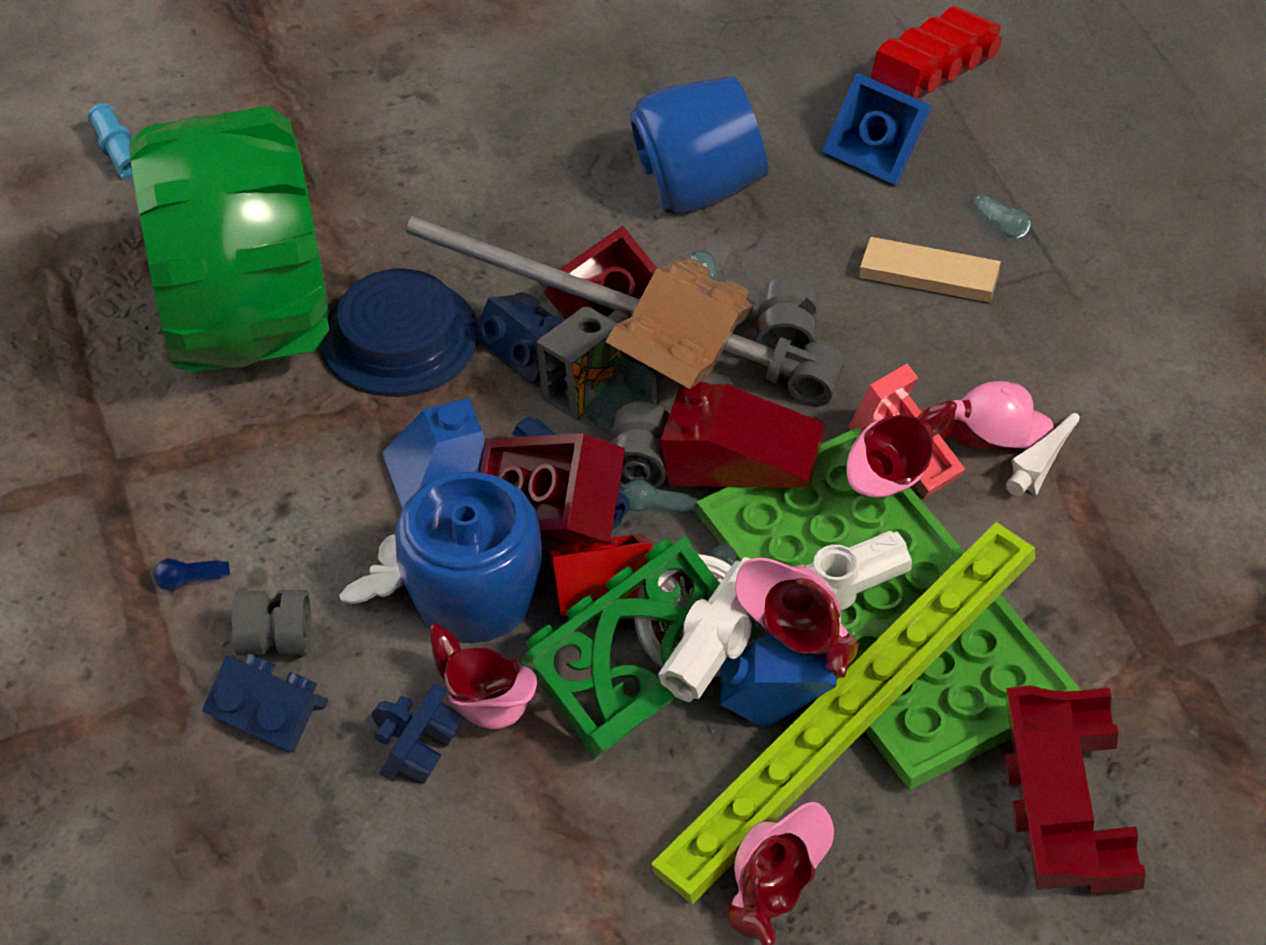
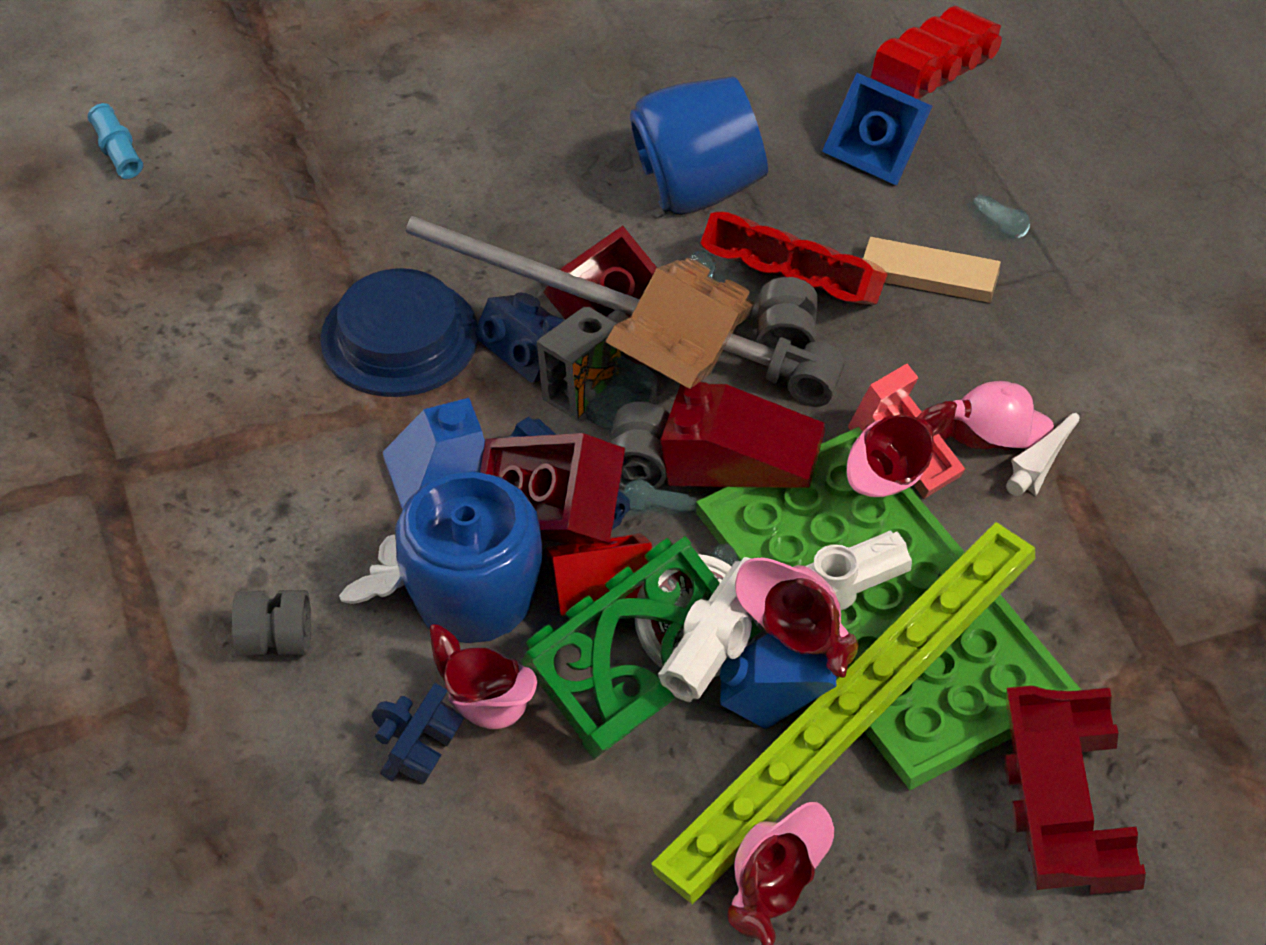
green wheel [129,106,329,375] -> none
clear blue piece [154,558,230,592] -> none
dark blue bracket [201,653,329,752] -> none
none -> red brick [700,212,887,305]

